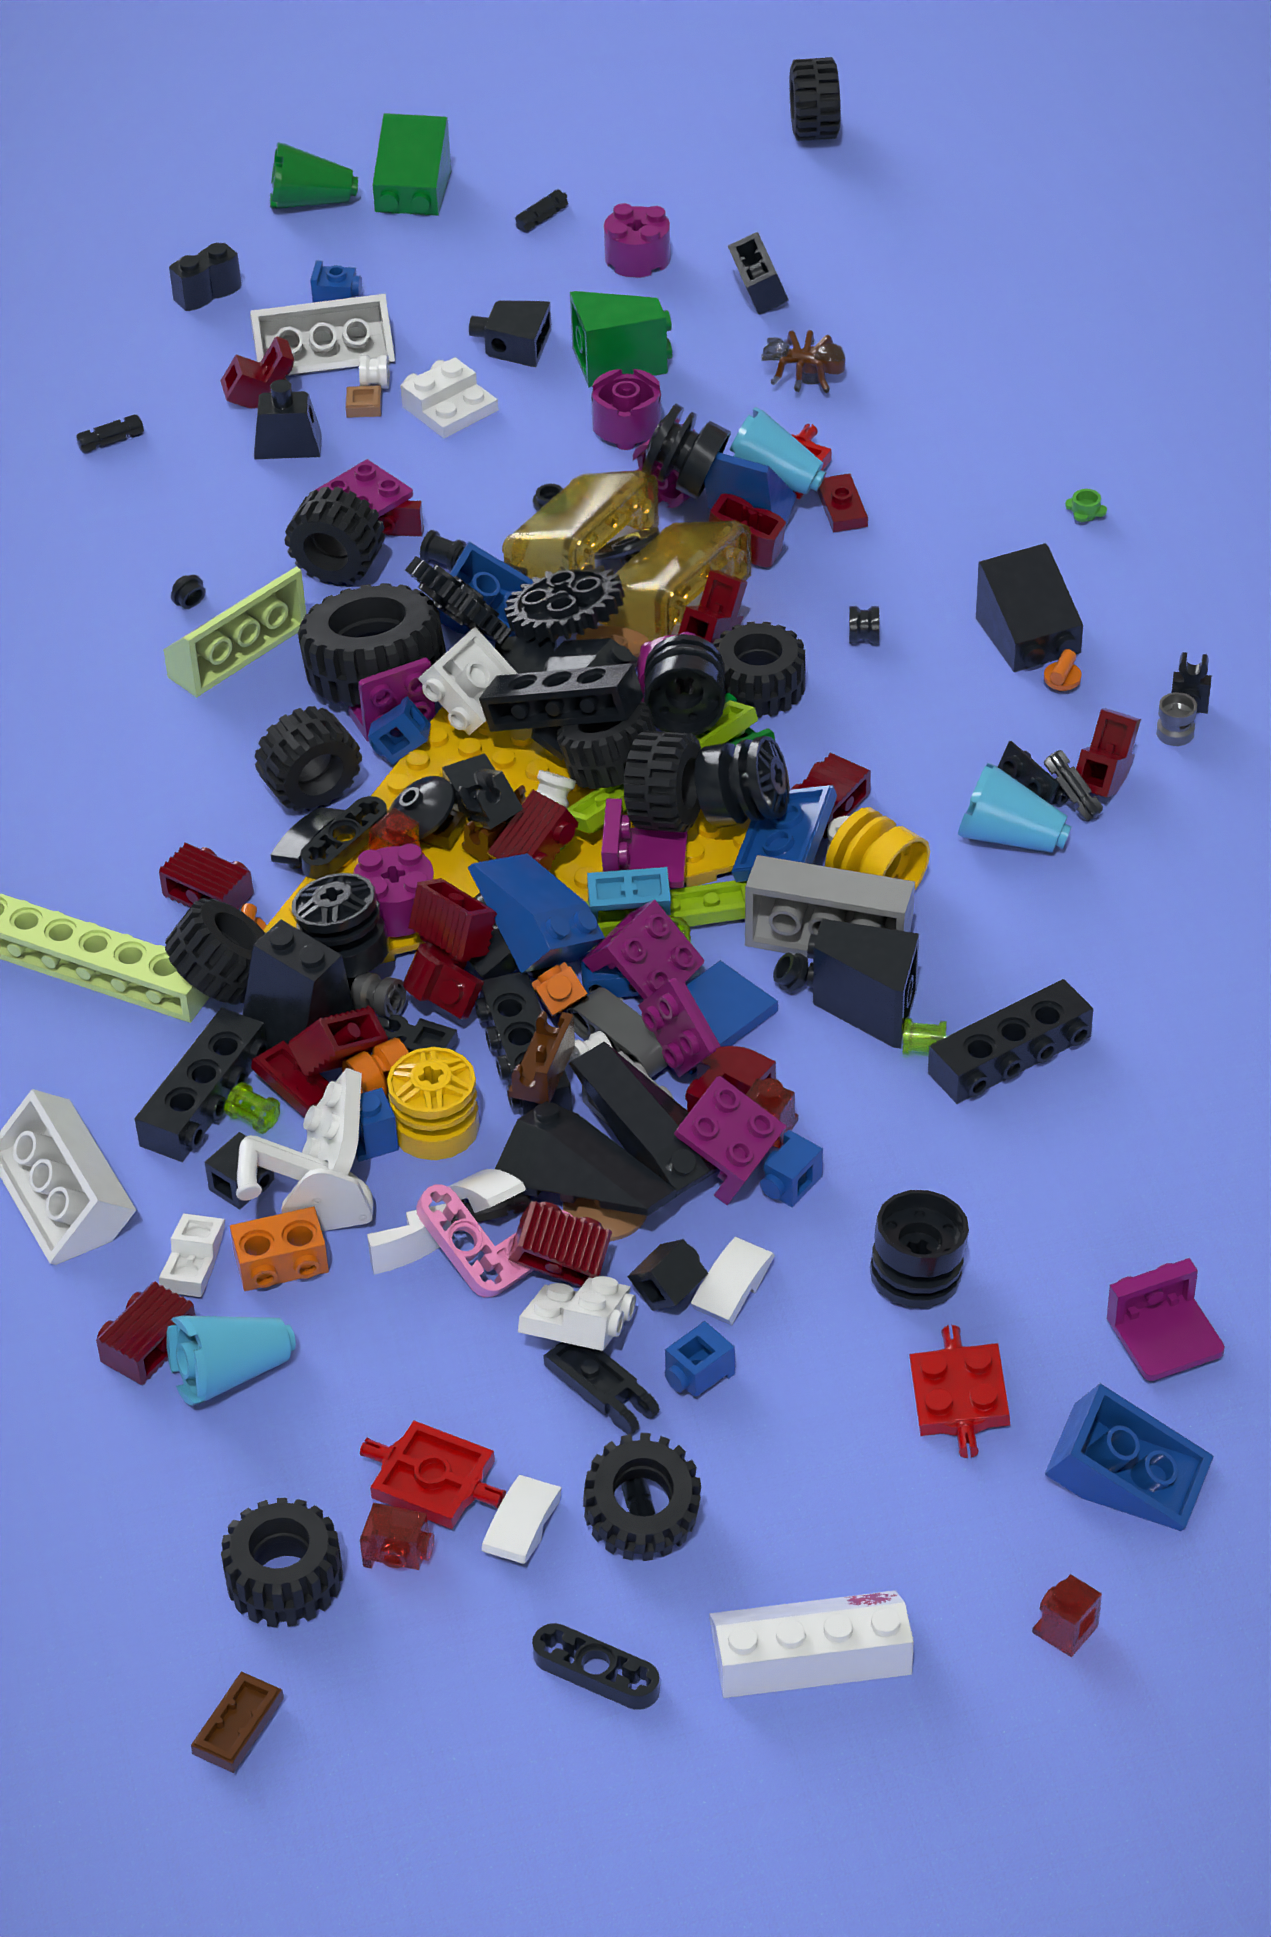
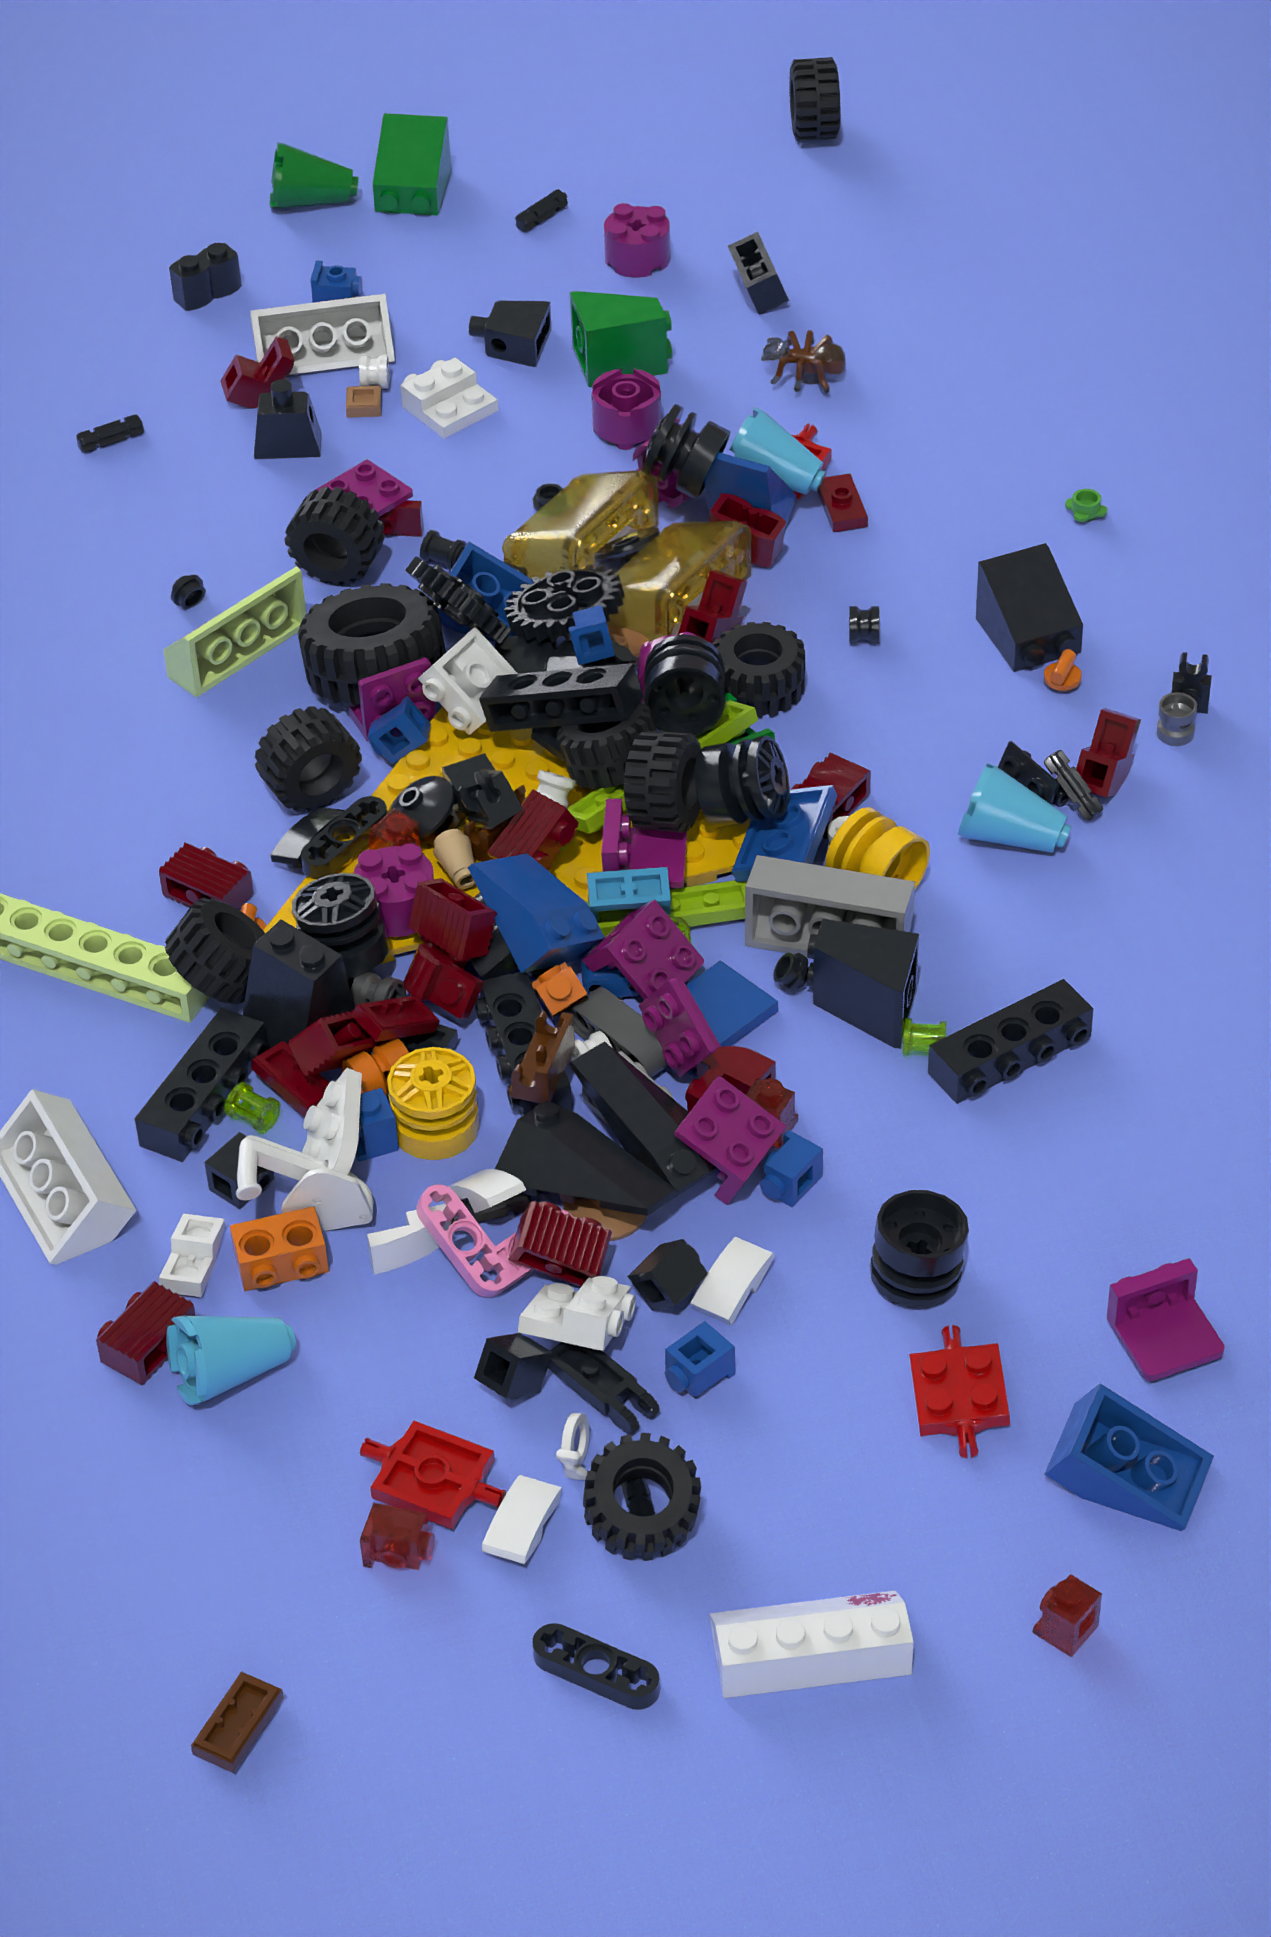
black tyre [221,1498,343,1627] -> none
none -> dark red plate [351,995,440,1042]
none -> tan cone [433,829,476,889]
none -> black brick [474,1333,553,1399]
none -> white piece [556,1413,589,1480]
none -> blue brick [568,605,615,665]

